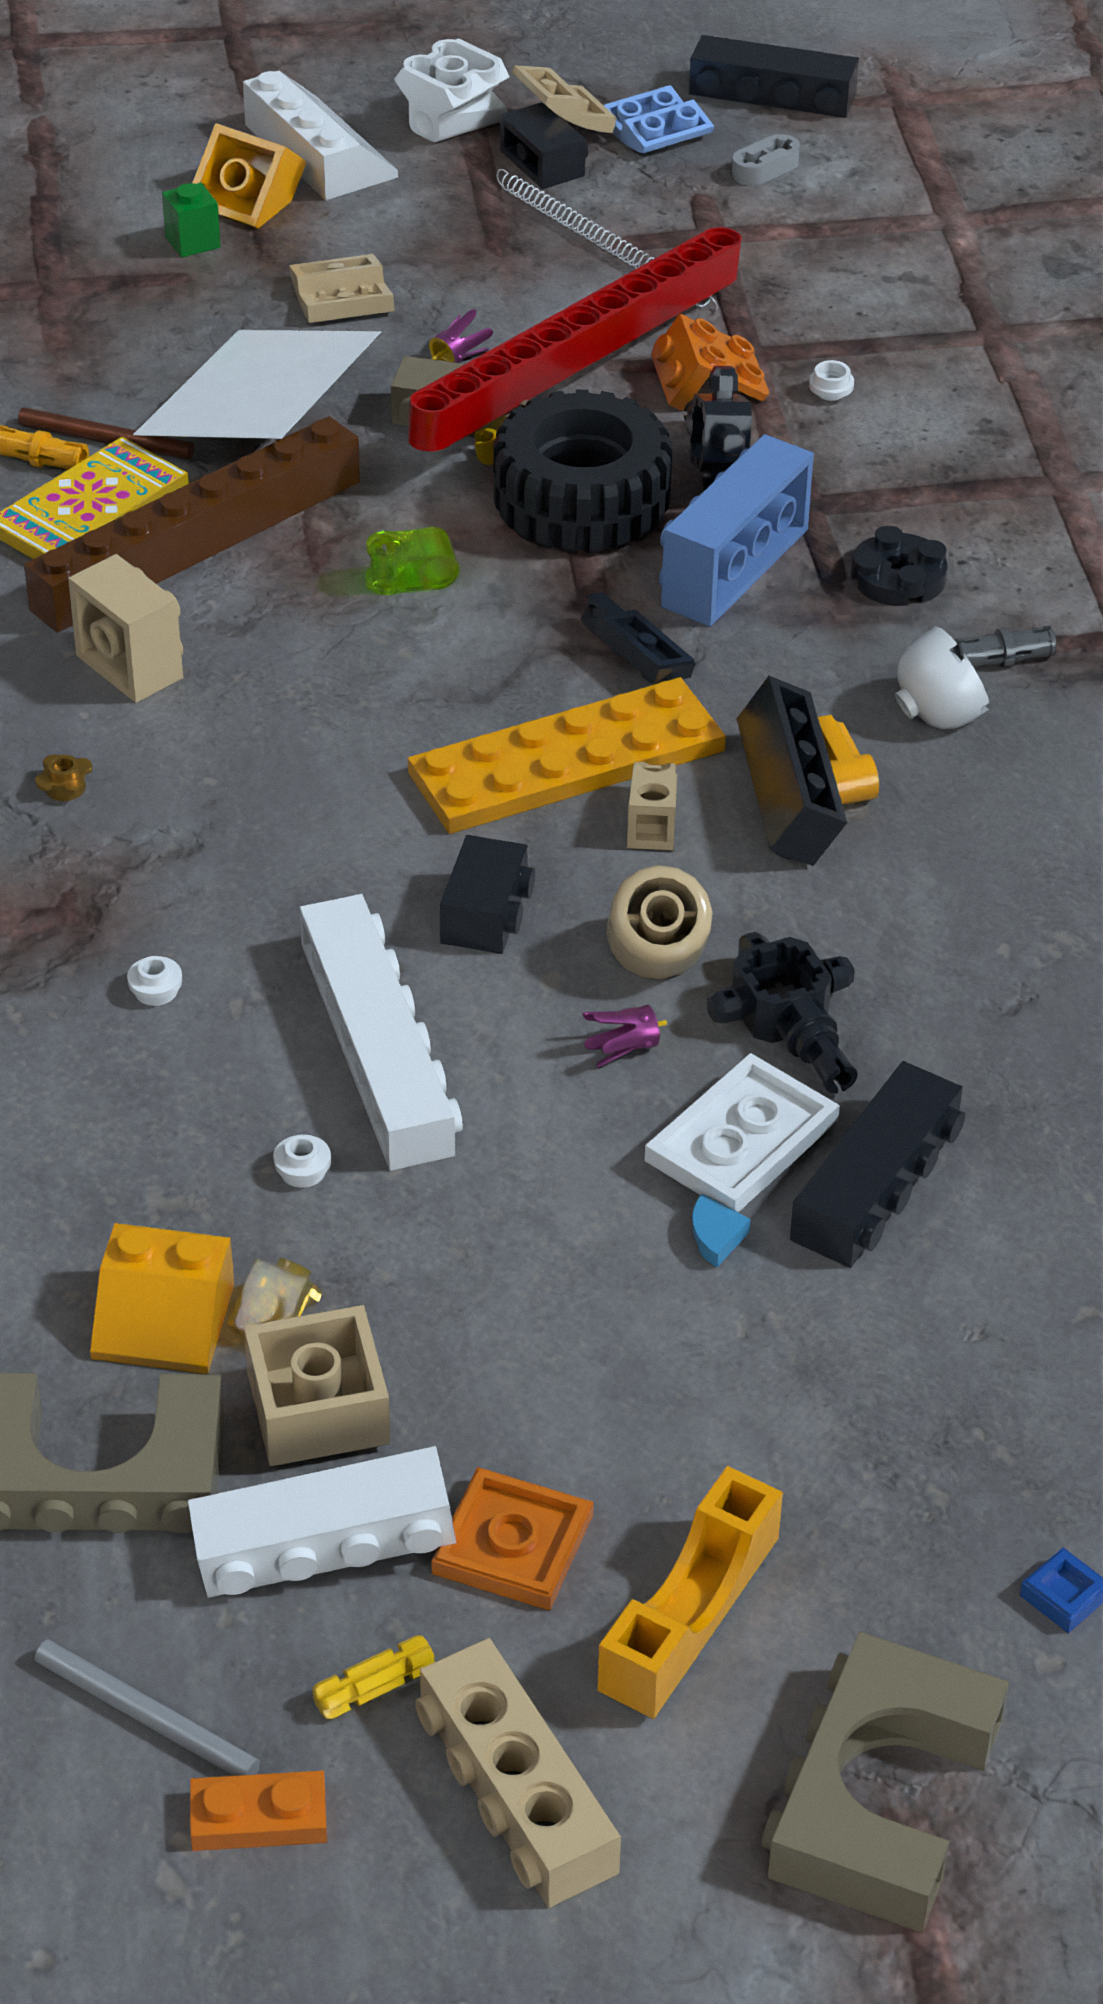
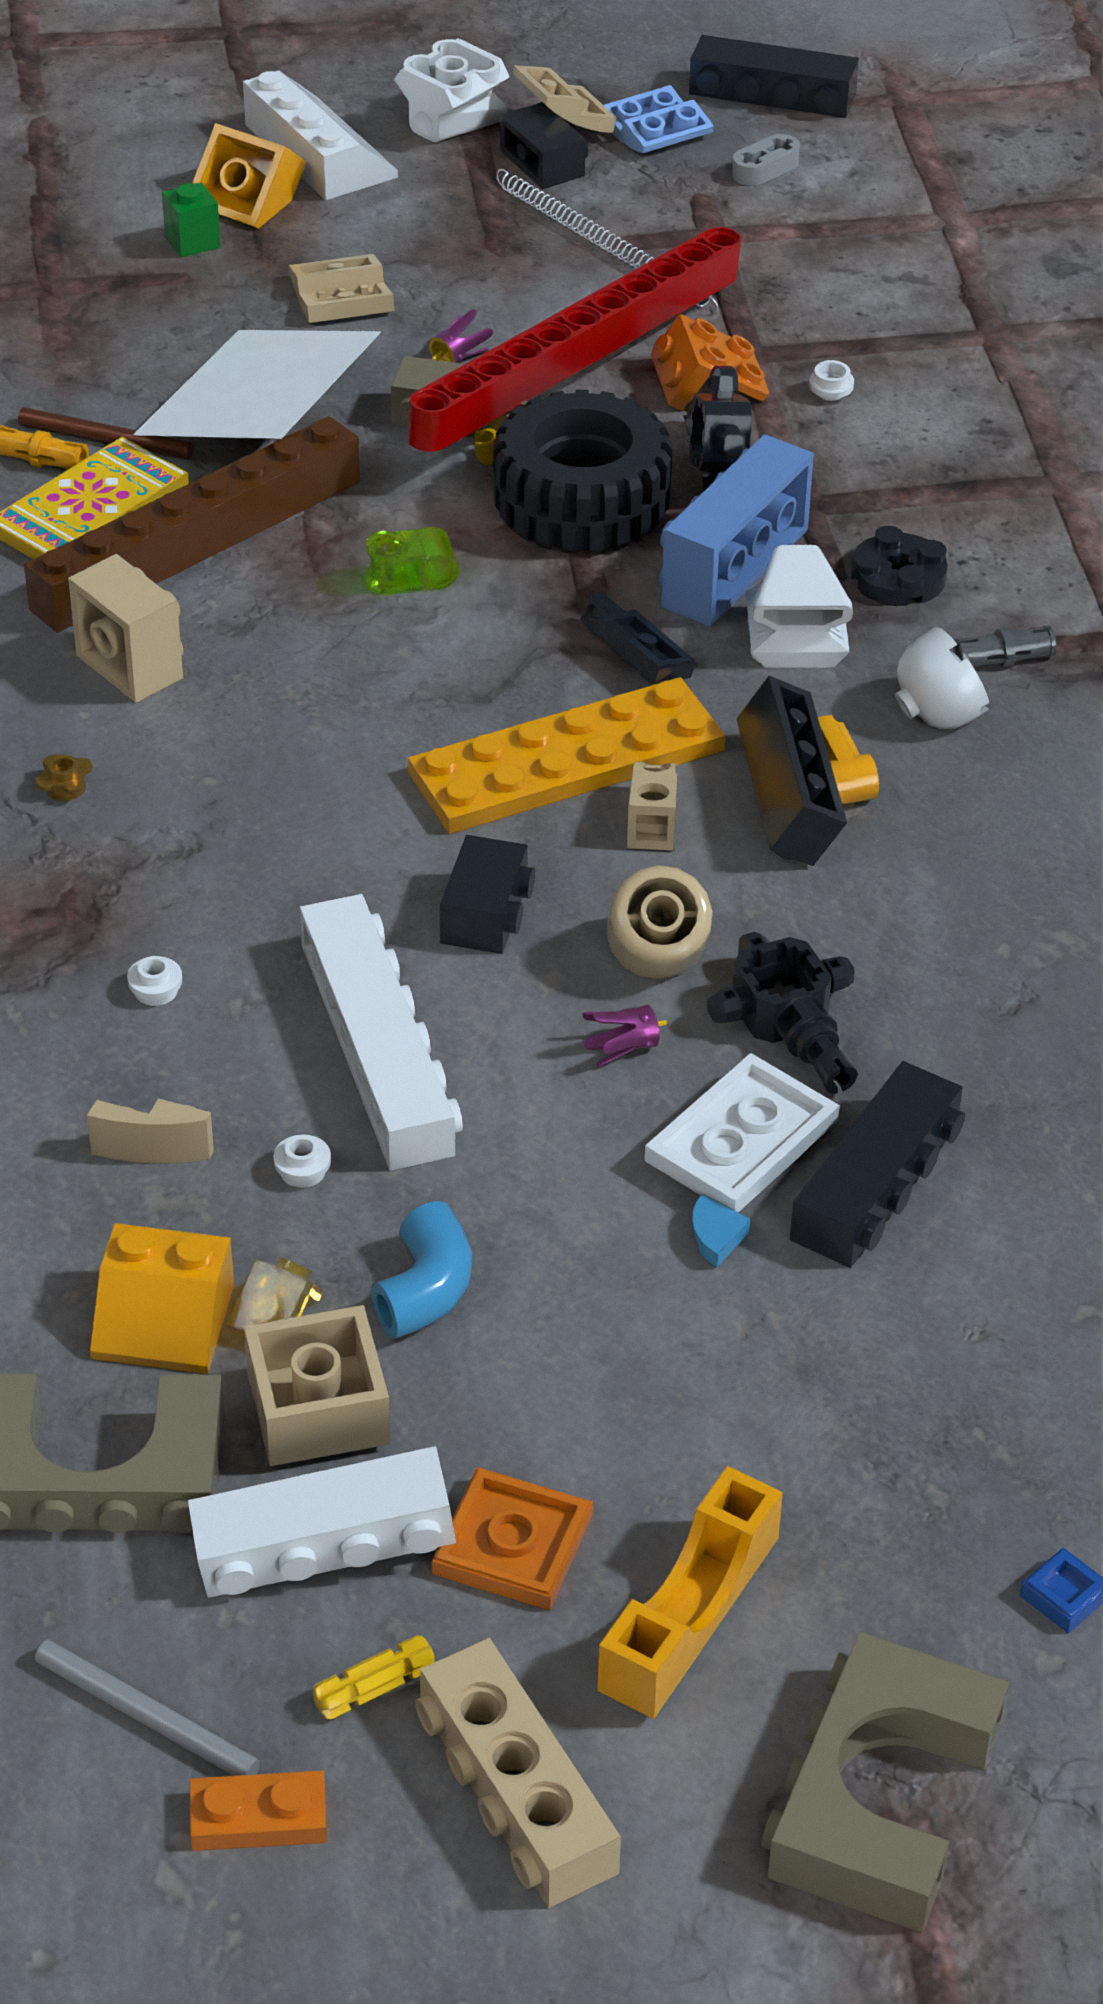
none -> tan slope [87,1098,214,1164]
none -> dark azure cylinder [371,1201,473,1339]
none -> white piece [746,545,853,668]

